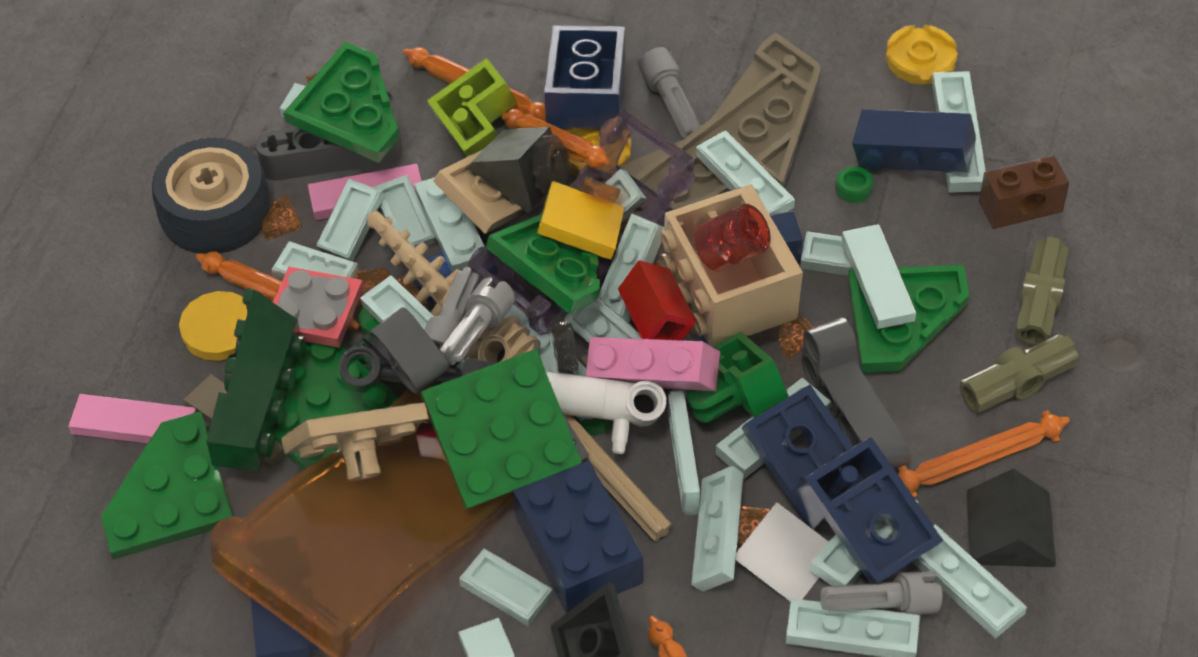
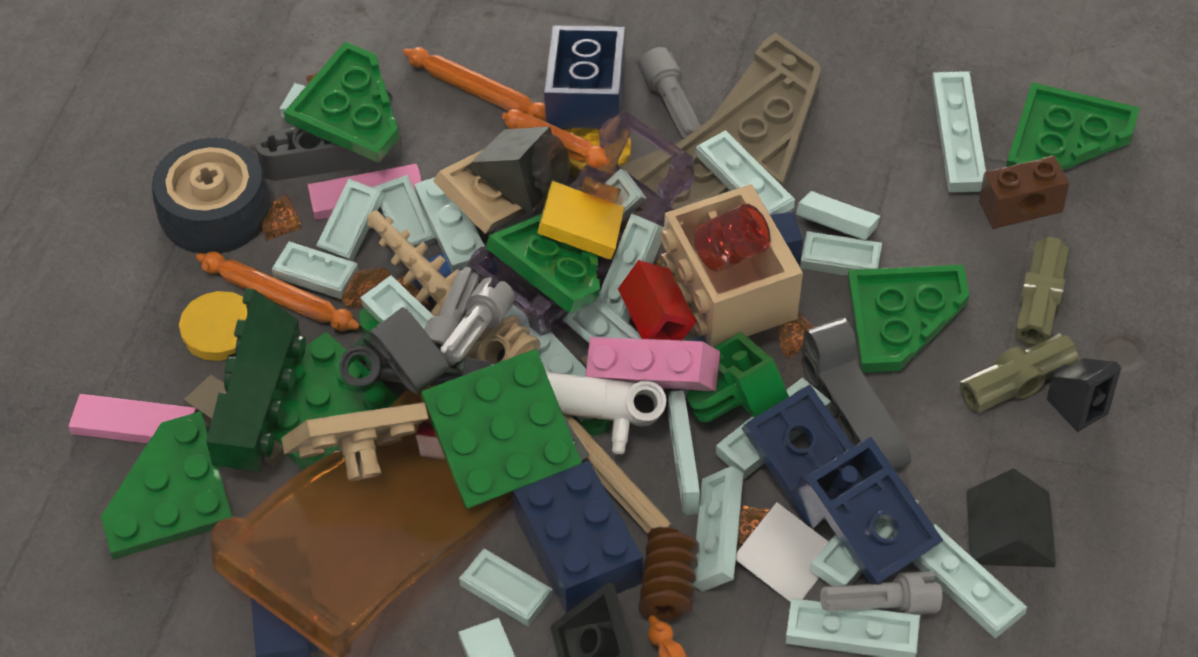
light grey piece [273,267,364,348] -> none
lime brick [427,58,518,157] -> none
clear smoke gear [550,316,579,375] -> none
green tile [835,166,873,203] -> none
light aqua tile [842,224,916,329] -> none
dark blue brick [852,109,976,173] -> none
yellow tile [886,25,958,85] -> none
orange wheel [898,410,1070,497] -> none
none -> reddish brown piece [638,527,700,622]
none -> light aqua tile [796,191,880,240]
none -> green plate [1006,82,1140,170]
none -> black slope [1046,358,1122,432]

